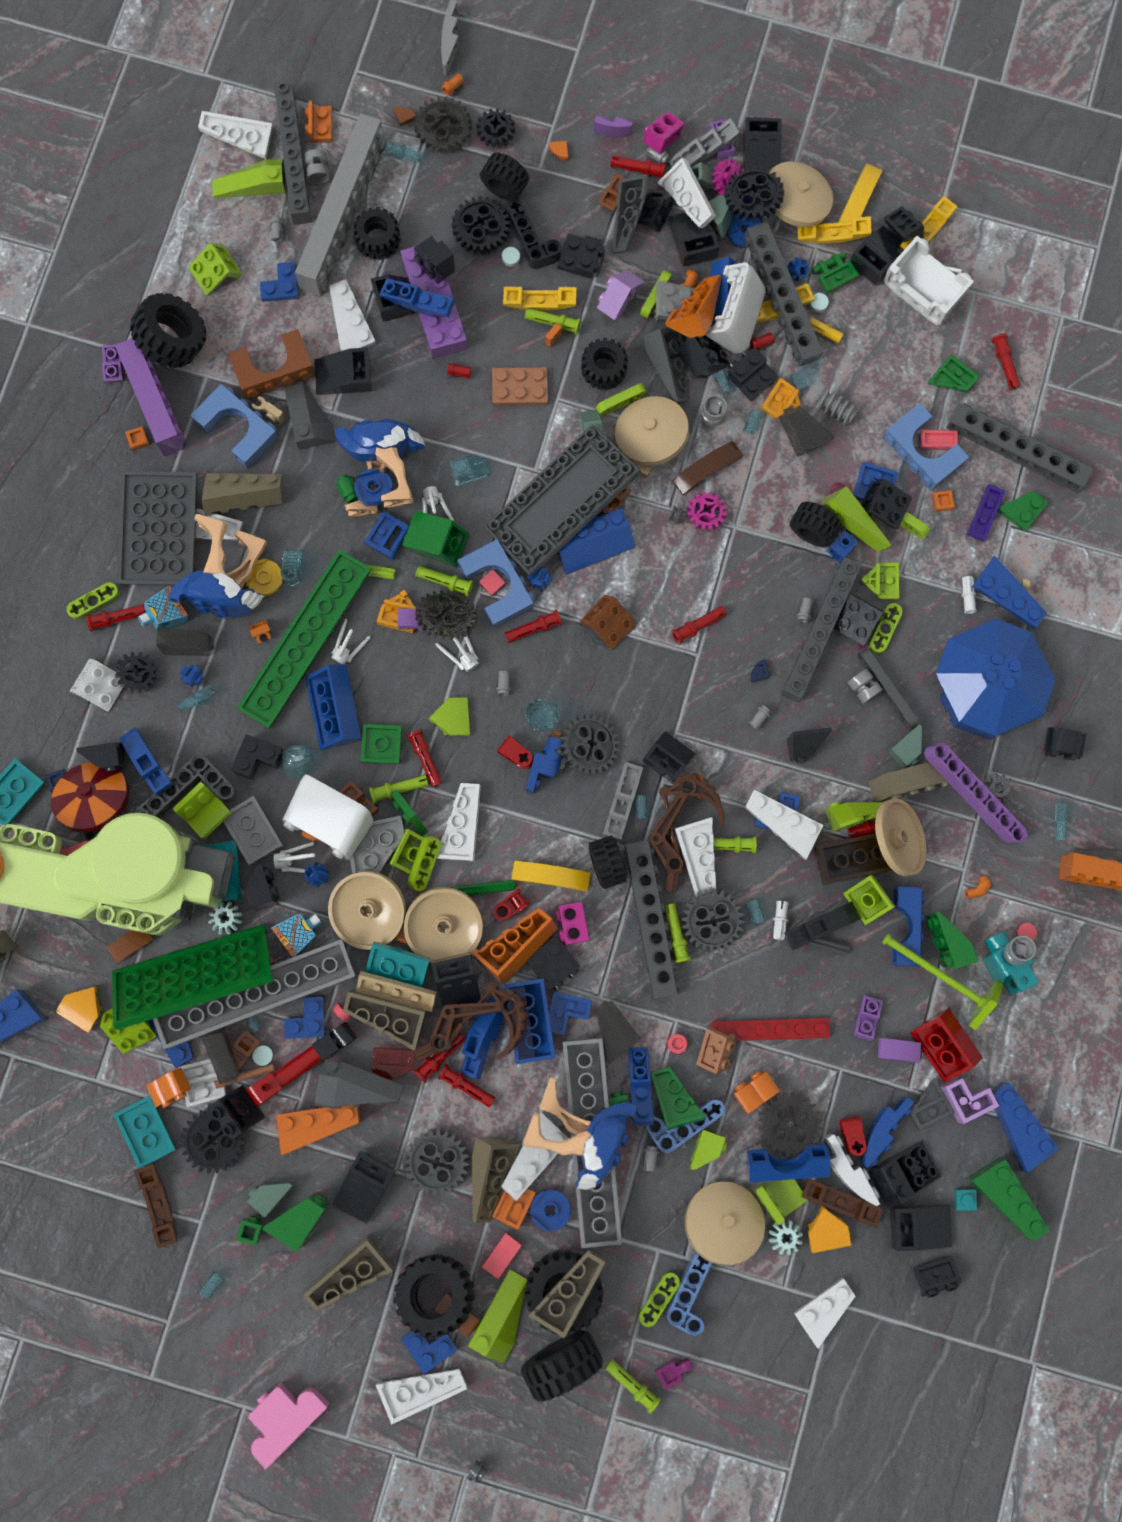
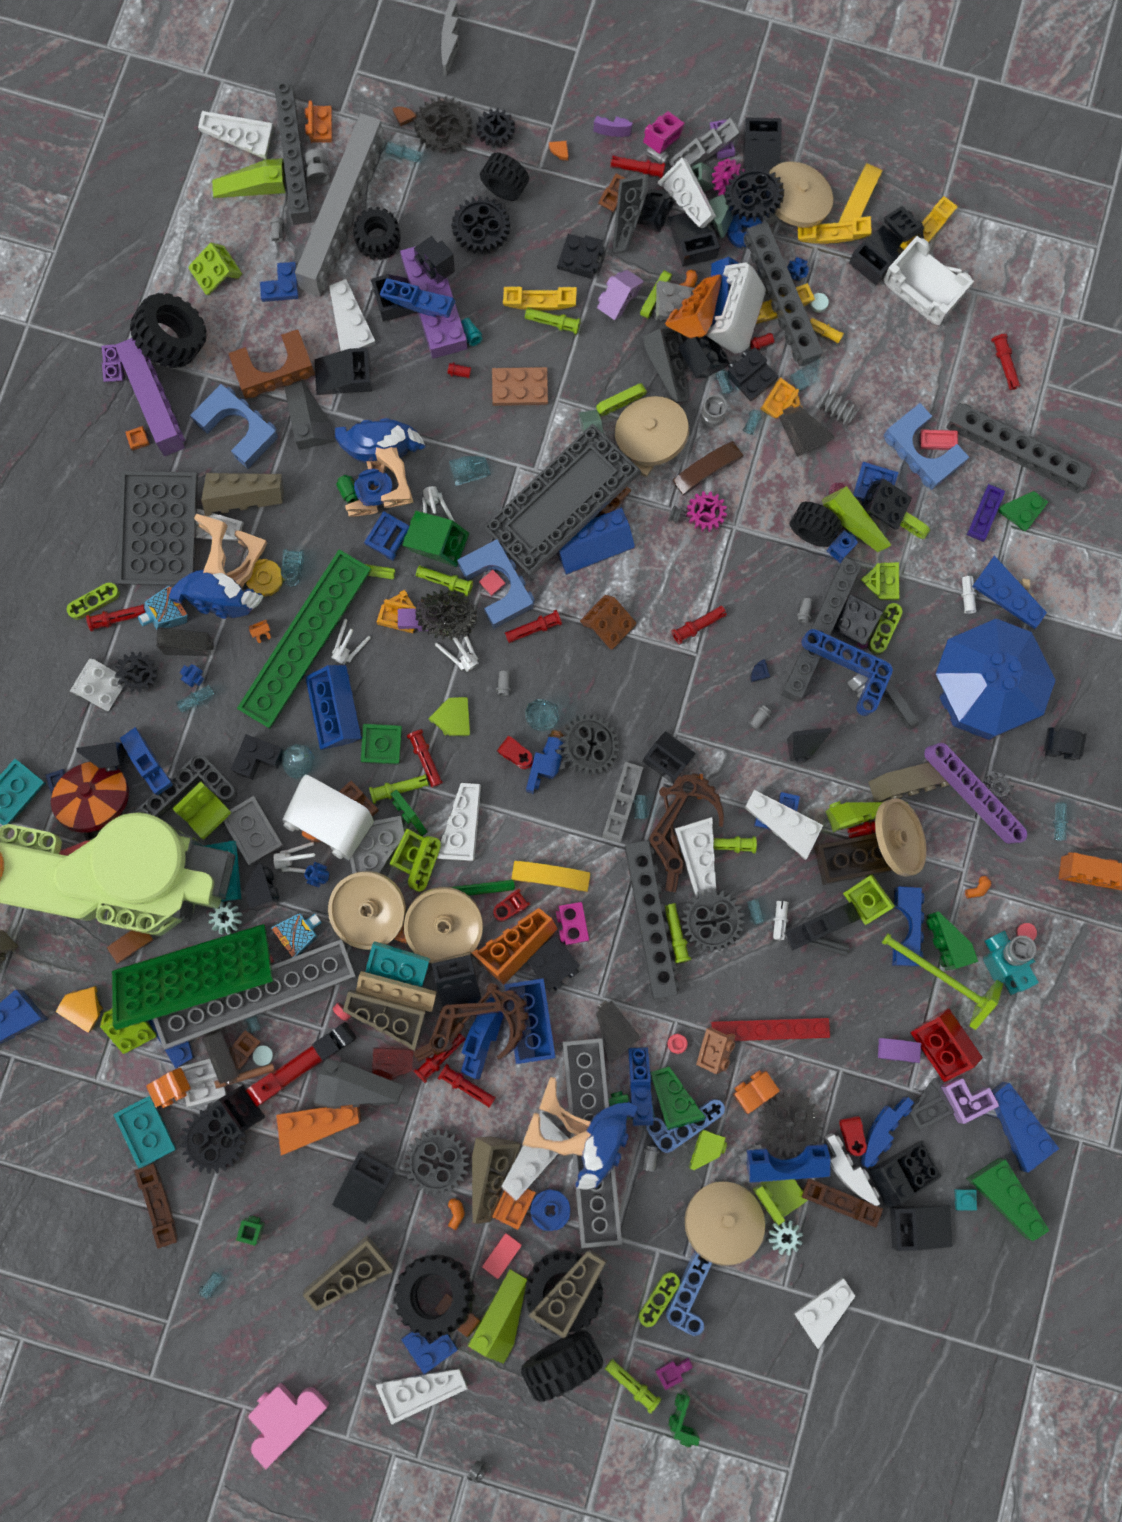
sand green slope [247,1182,295,1218] -> none
tan plate [252,396,285,424] -> none
green slope [263,1194,329,1252] -> none
blue plate [284,997,325,1039] -> none
orange pin [441,73,464,96] -> none
light aqua tile [502,247,520,267] -> none
black beam [507,199,561,269] -> none
blue gear [527,567,552,589] -> none
orange tile [545,323,562,348] -> none
blue plate [549,992,592,1035] -> none
black tyre [581,338,628,390] -> none
black tyre [588,836,627,889] -> none
light orange slope [807,1206,851,1254] -> none
green plate [811,252,859,294] -> none
medium lavender slope [853,995,883,1042] -> none
sand green slope [888,724,922,769] -> none
black bracket [913,1256,961,1298] -> none
green wing [927,354,980,393] -> none
orange tile [932,490,955,512] -> none
none -> orange arm [448,1198,465,1230]
none -> teal cone [461,318,482,346]
none -> green bracket [668,1389,700,1448]
none -> blue beam [801,629,893,716]

